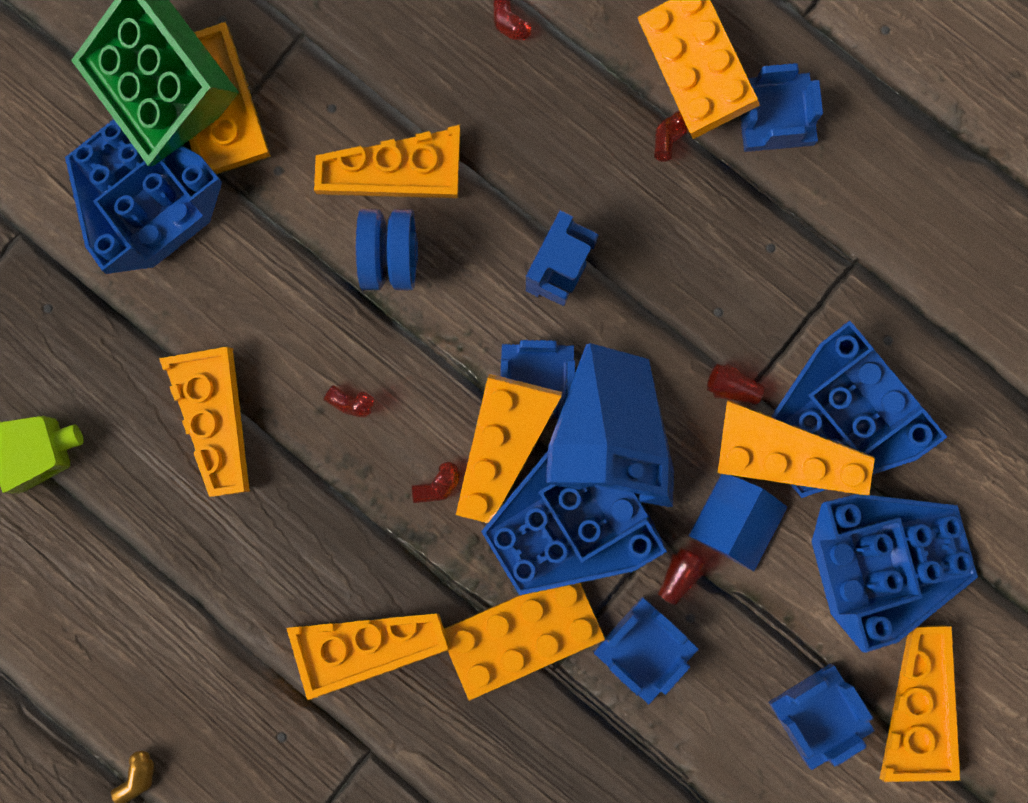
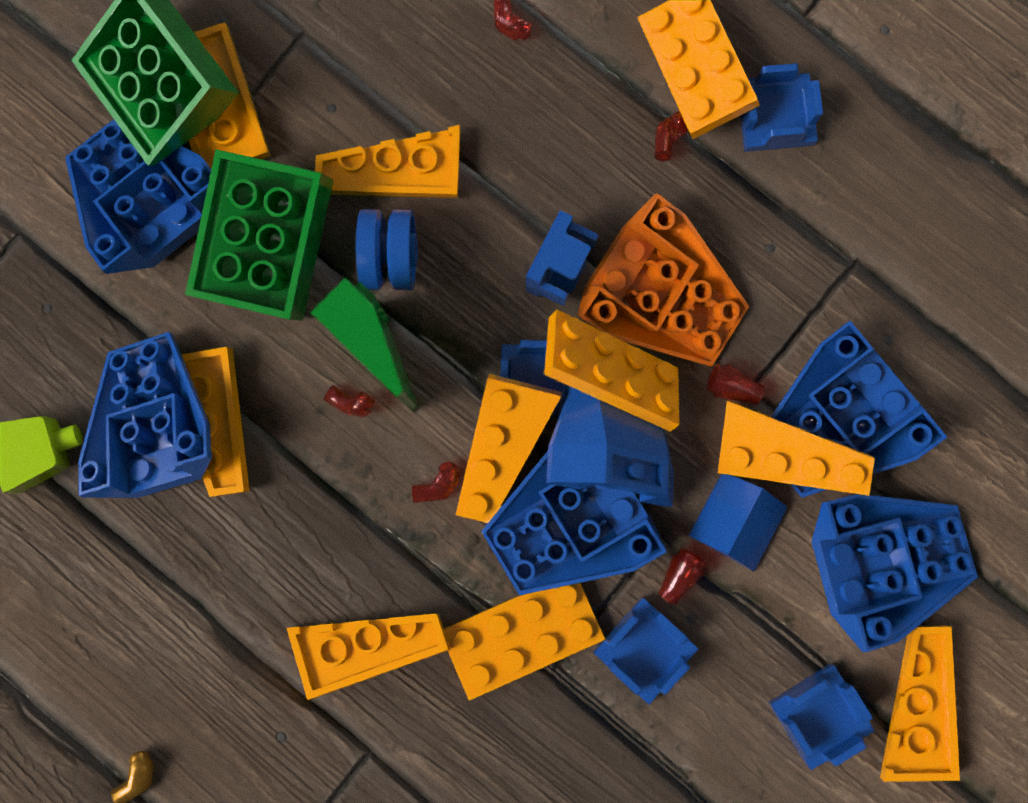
none -> blue wedge [78,332,212,498]
none -> green slope [185,149,334,321]
none -> green slope [311,278,418,412]
none -> light orange plate [544,309,679,432]
none -> orange wedge [577,193,749,367]

